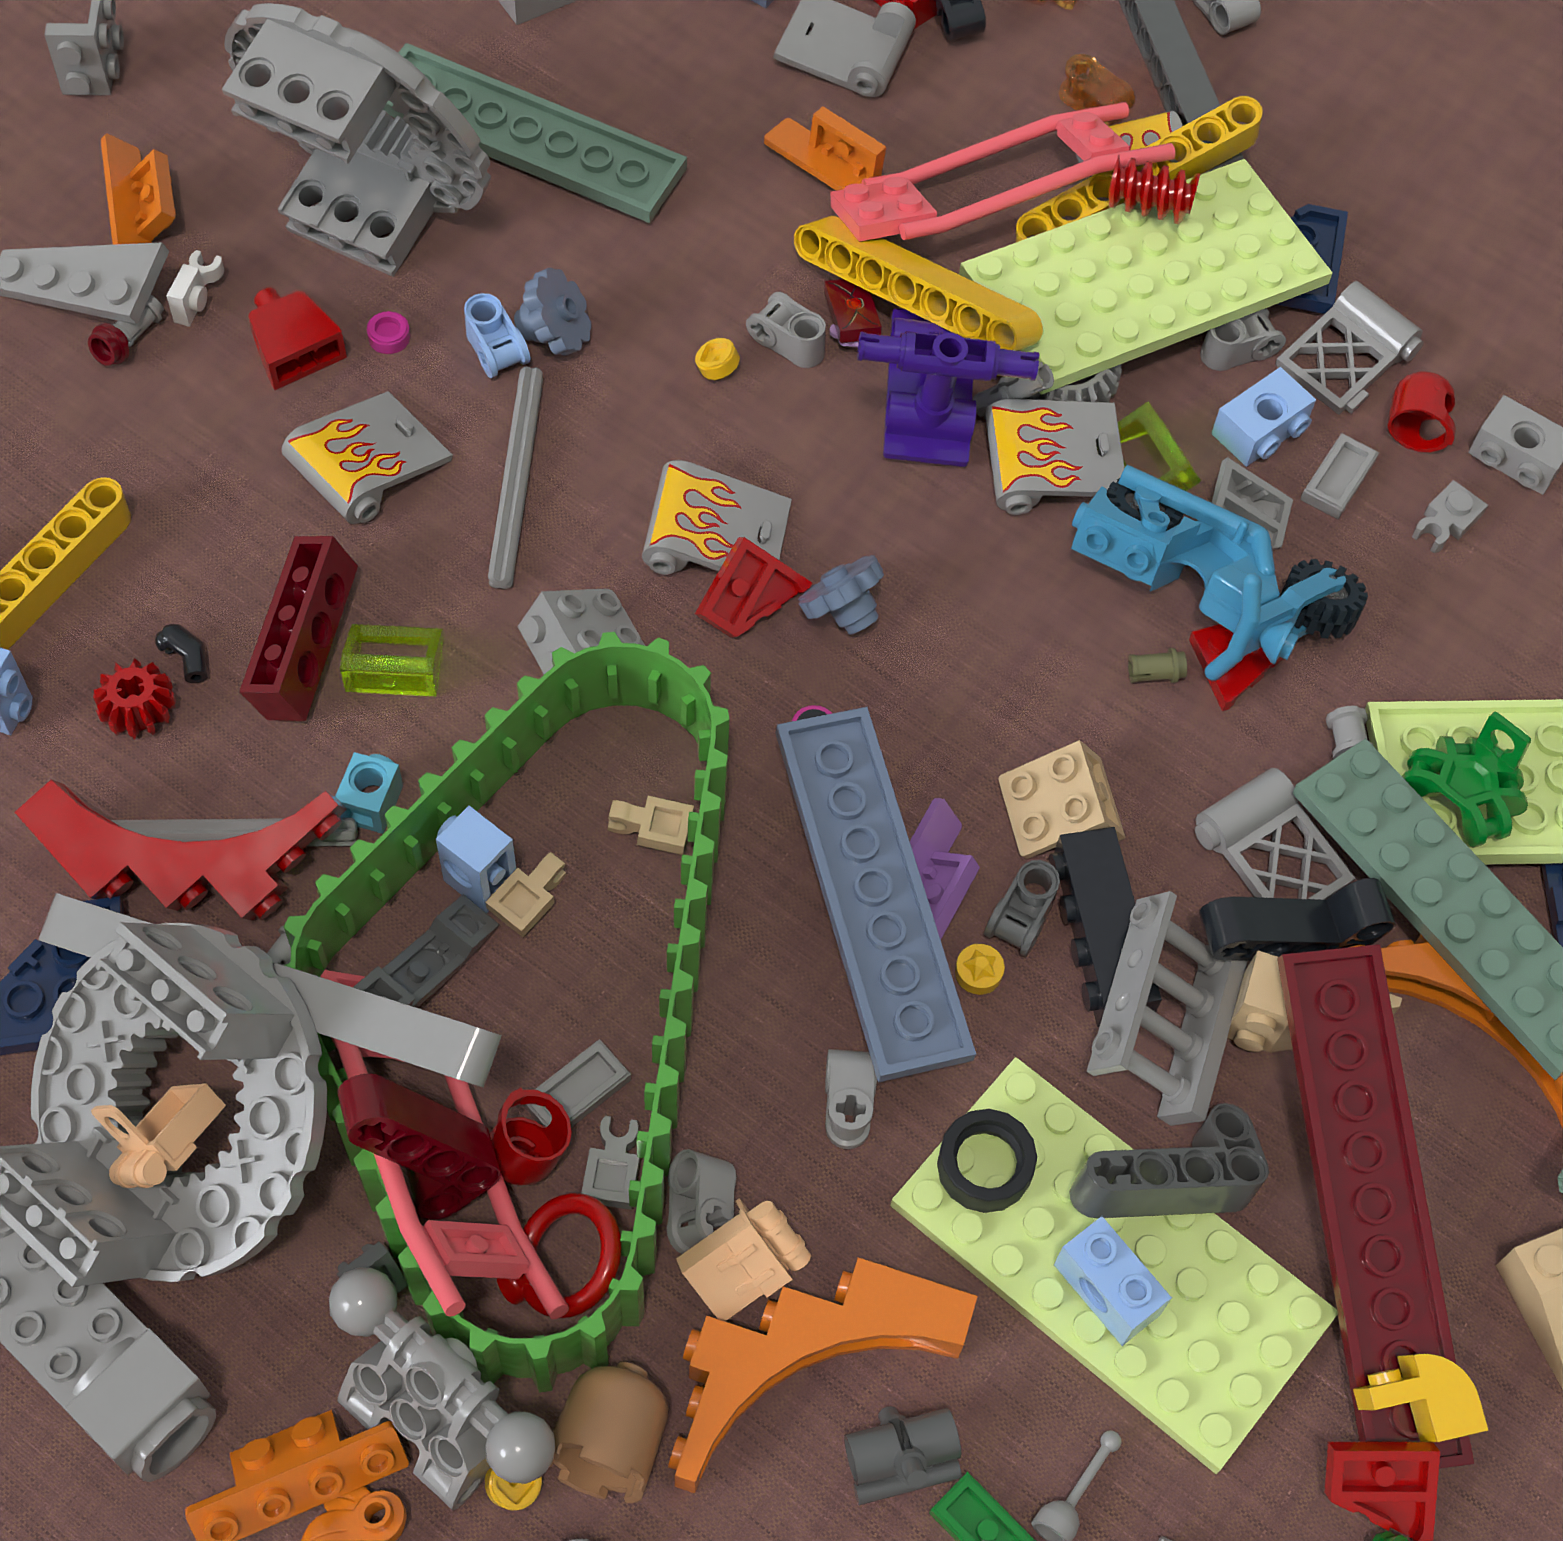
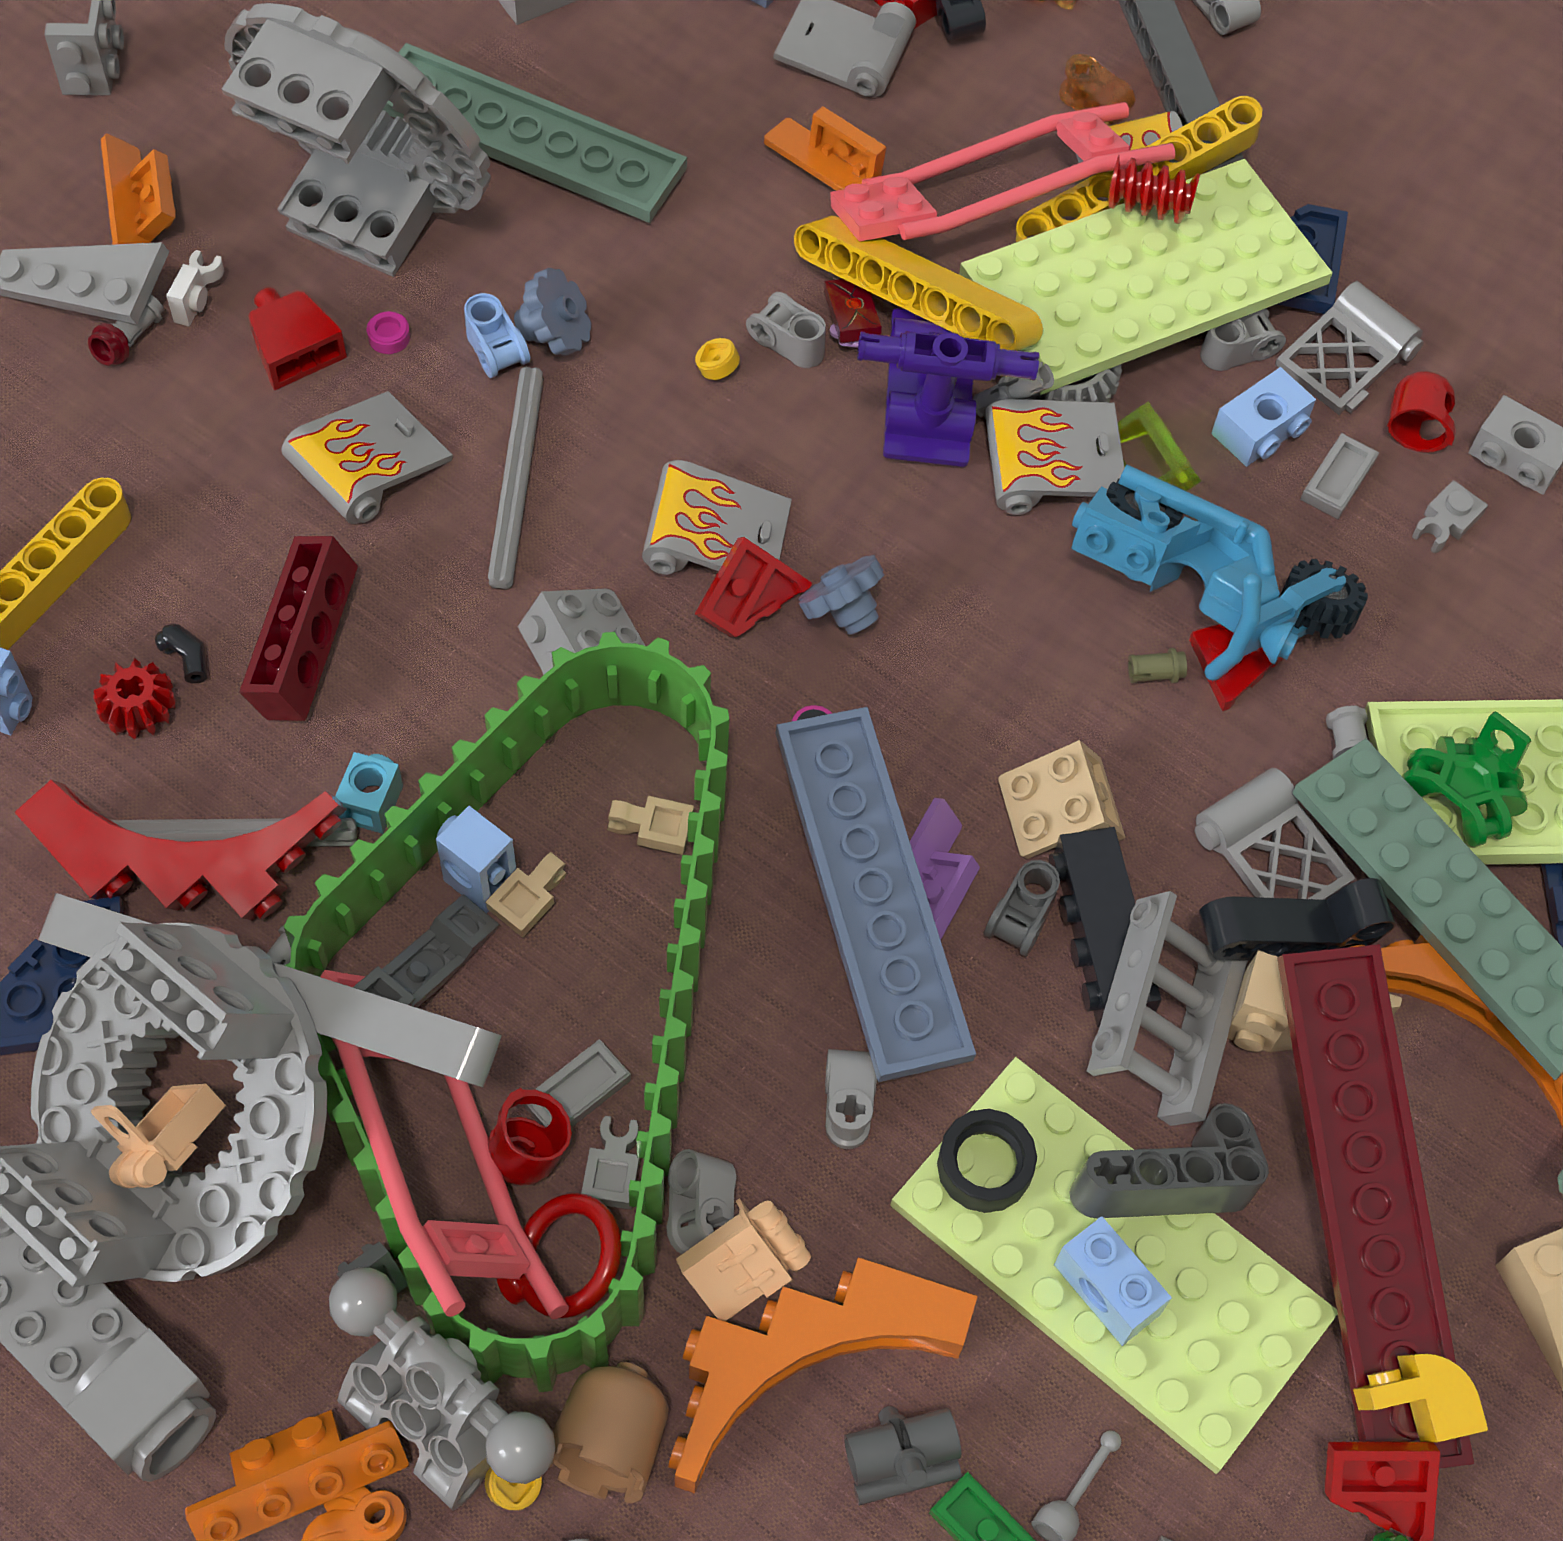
dark red beam [337,1073,501,1220] -> none
clear neon green tile [340,624,444,697] -> none
yellow tile [955,944,1005,995] -> none
light grey slope [1212,457,1293,550] -> none

